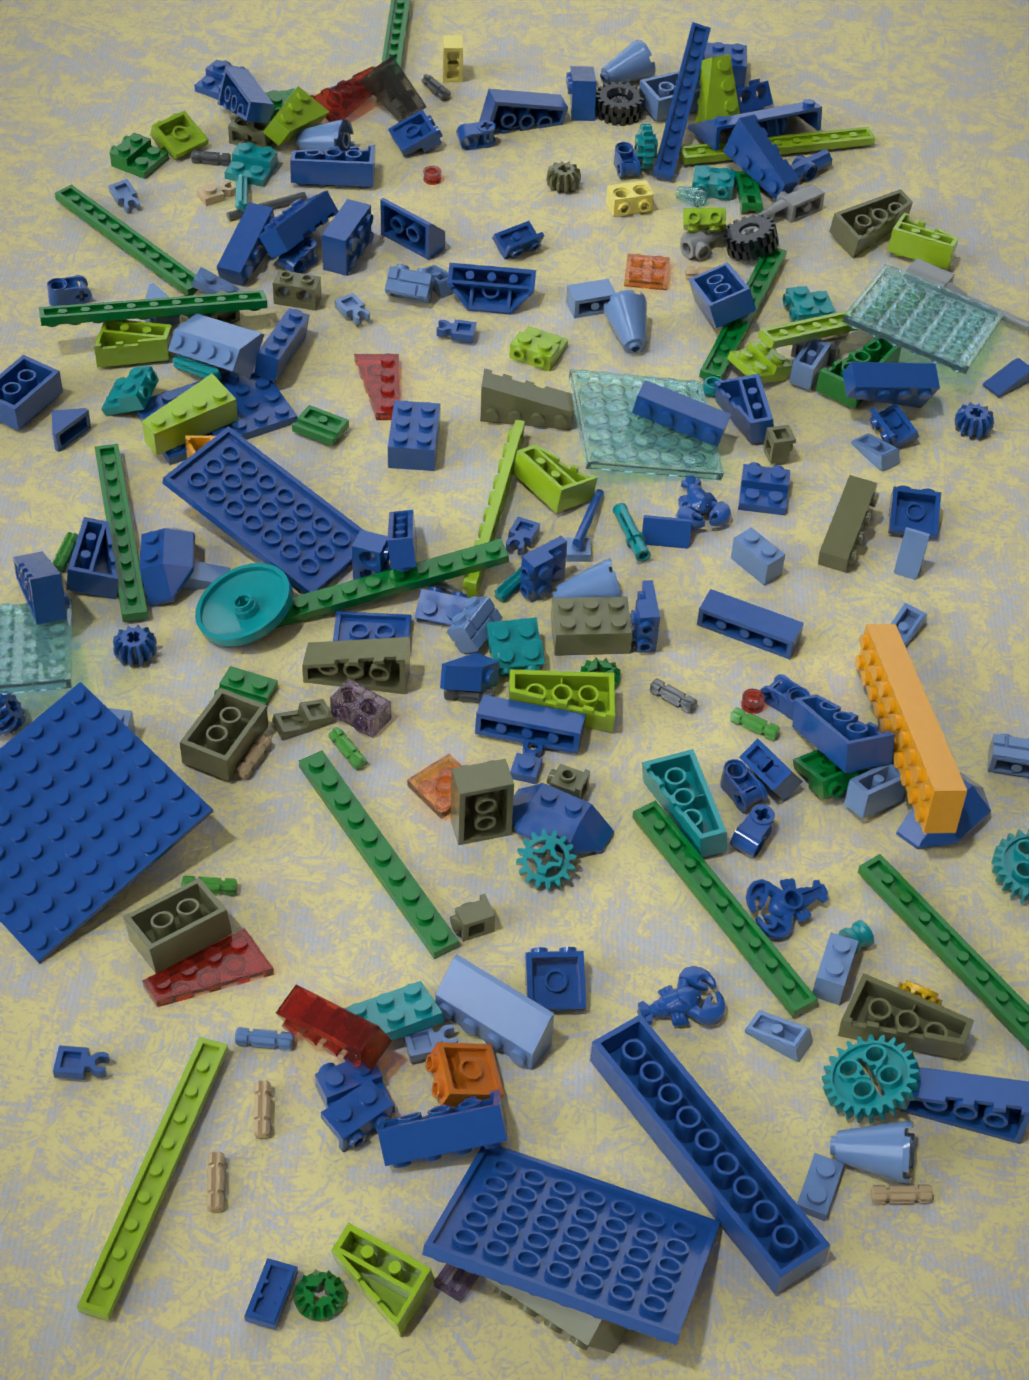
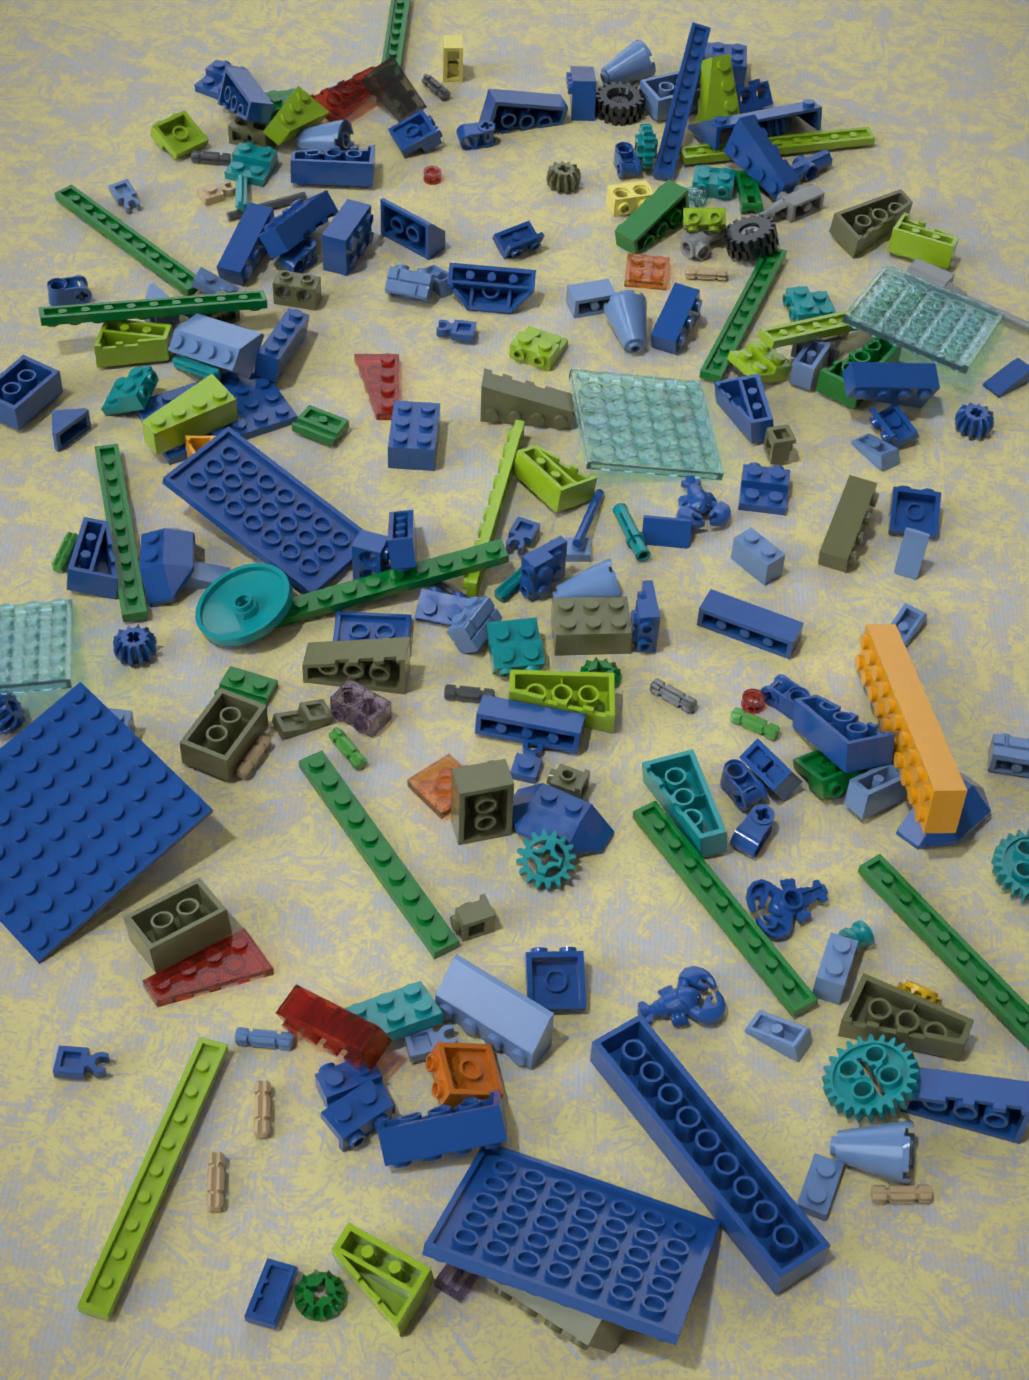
blue wedge [13,551,70,625] -> none
green plate [109,133,169,179] -> none
bright green axle [181,876,237,895] -> none
medium blue plate [335,293,370,326] -> none
blue slope [440,653,499,691] -> none
blue brick [632,380,731,447] -> none
blue brick [688,262,756,328] -> none
teal plate [702,376,722,397] -> none
none -> green wedge [615,179,689,256]
none -> blue wedge [650,283,702,355]

